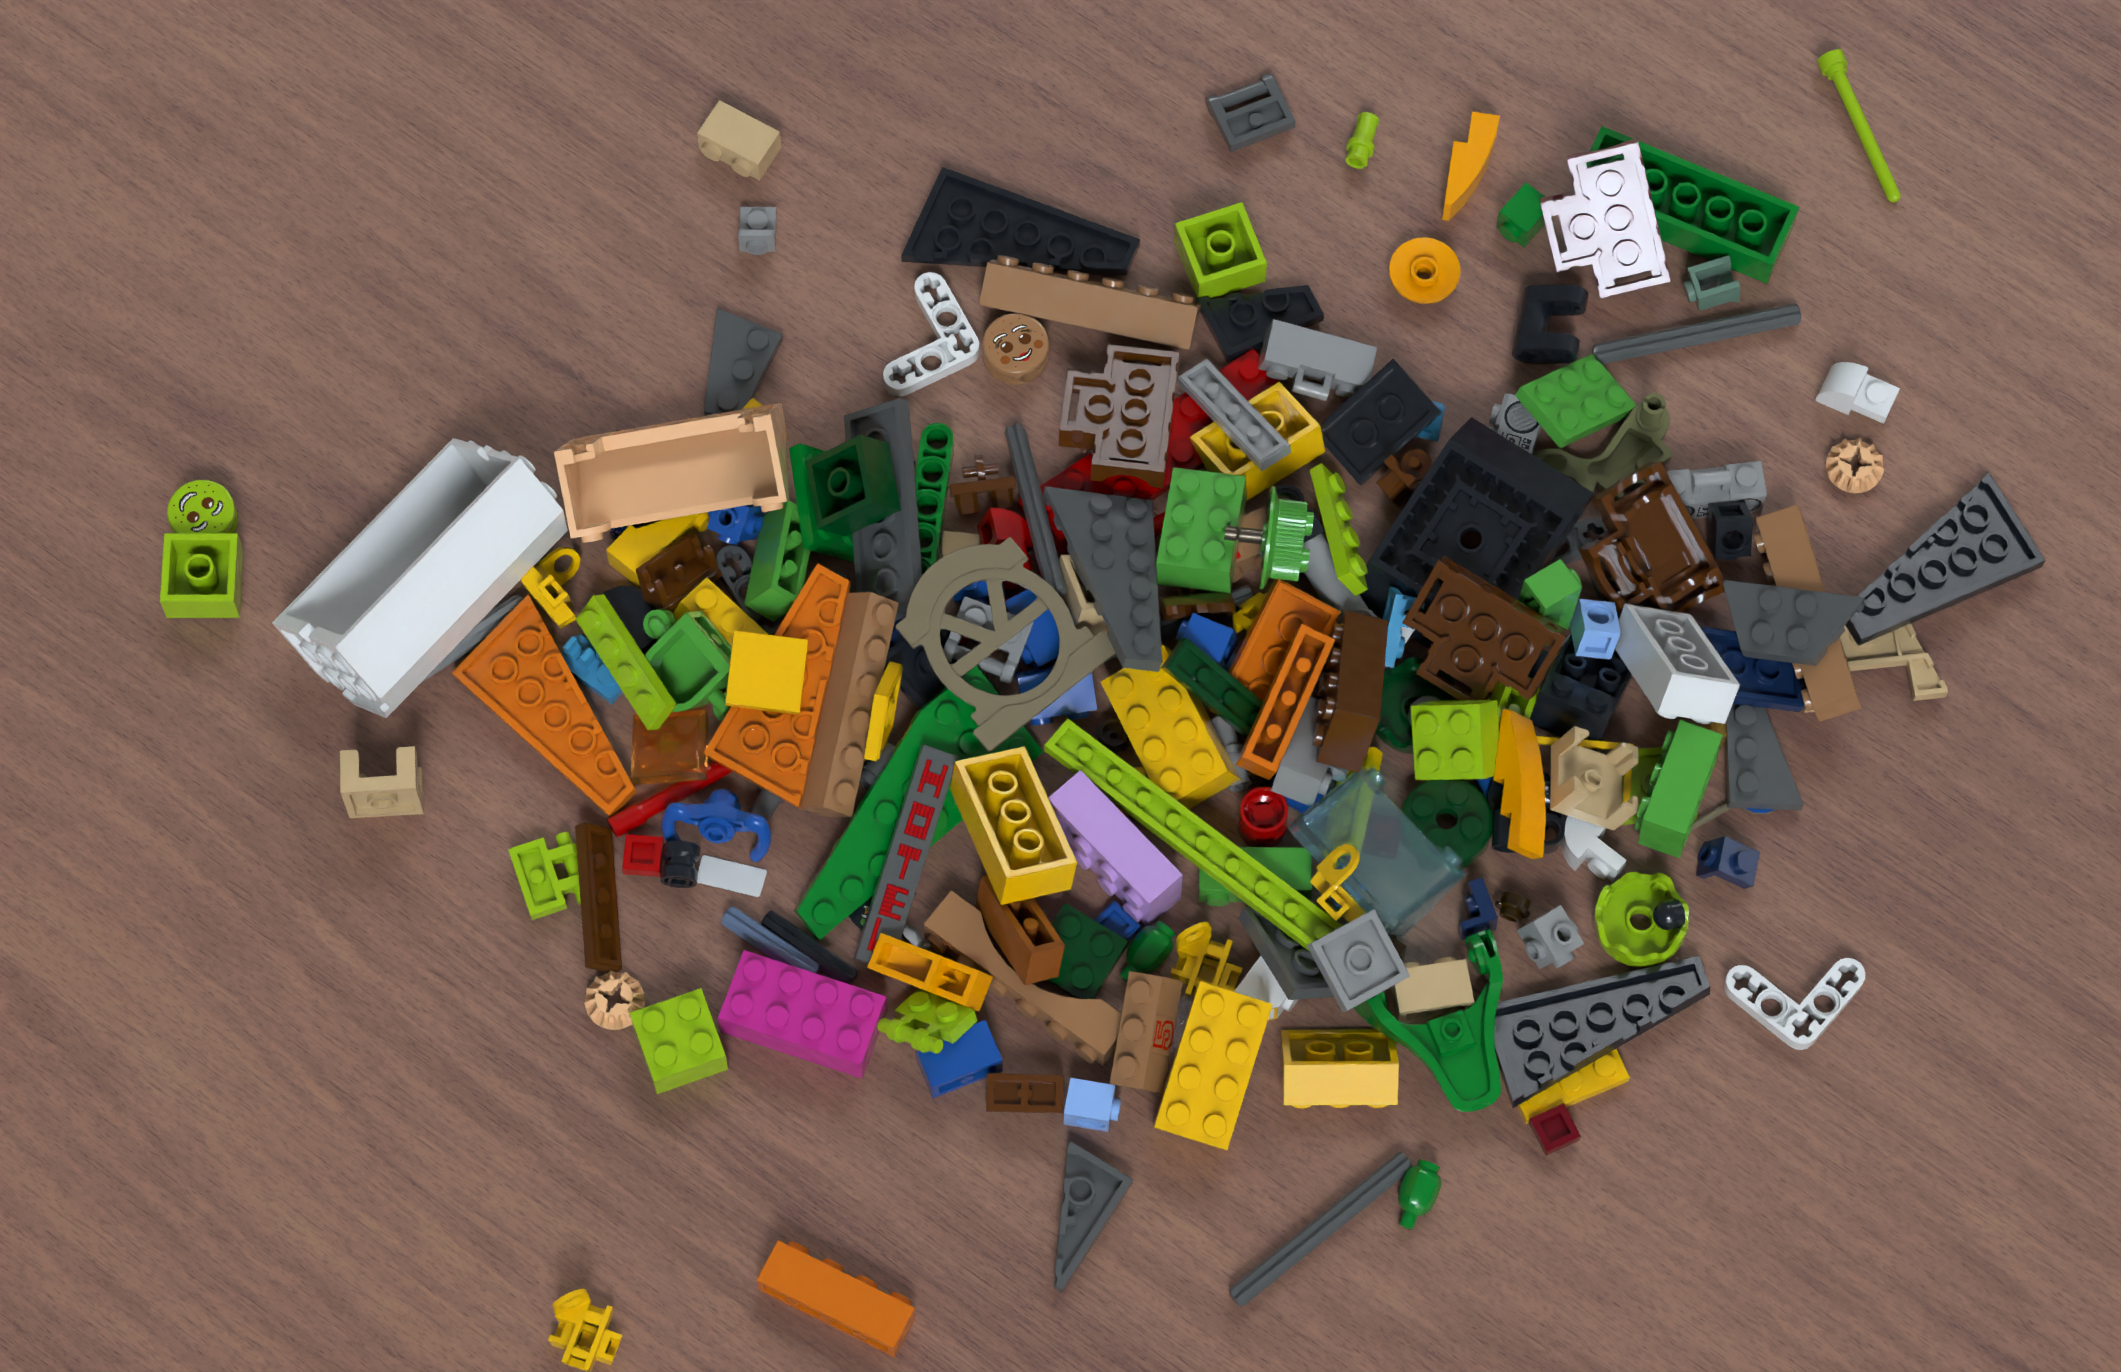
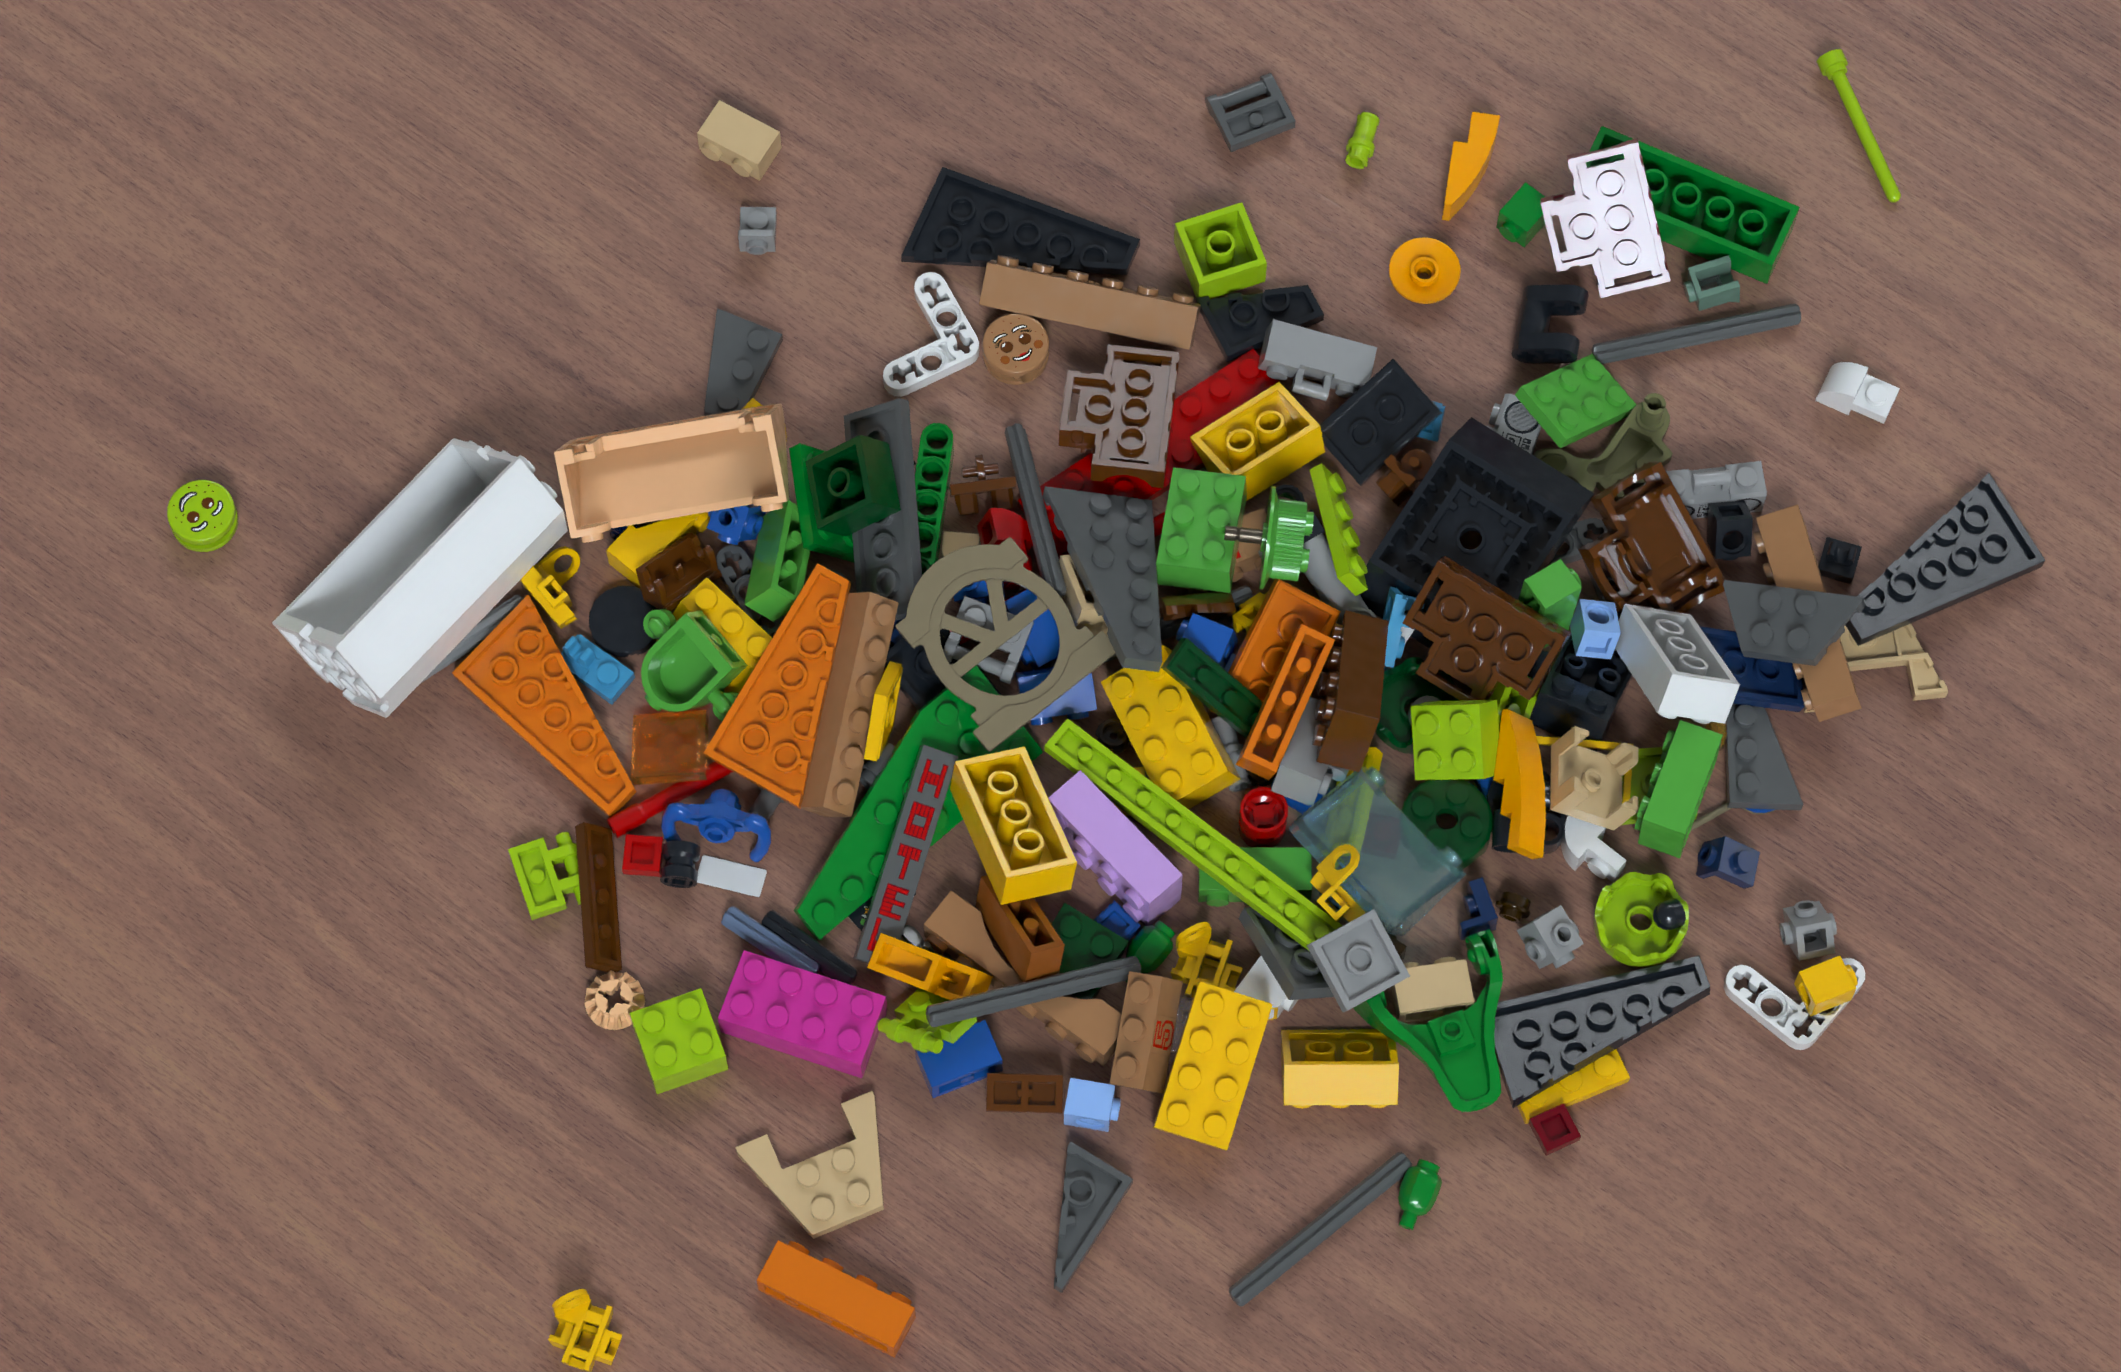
lime brick [160,533,244,618] -> none
tan panel [340,746,424,818] -> none
lime plate [576,594,677,730] -> none
yellow tile [725,630,808,715] -> none
light grey tile [1177,359,1291,471] -> none
light nougat gear [1825,438,1884,493] -> none
none -> tan wing [735,1091,884,1239]
none -> dark grey axle [926,956,1141,1027]
none -> light grey brick [1779,900,1837,961]
none -> yellow brick [1794,955,1858,1017]
none -> black tile [1818,537,1862,584]

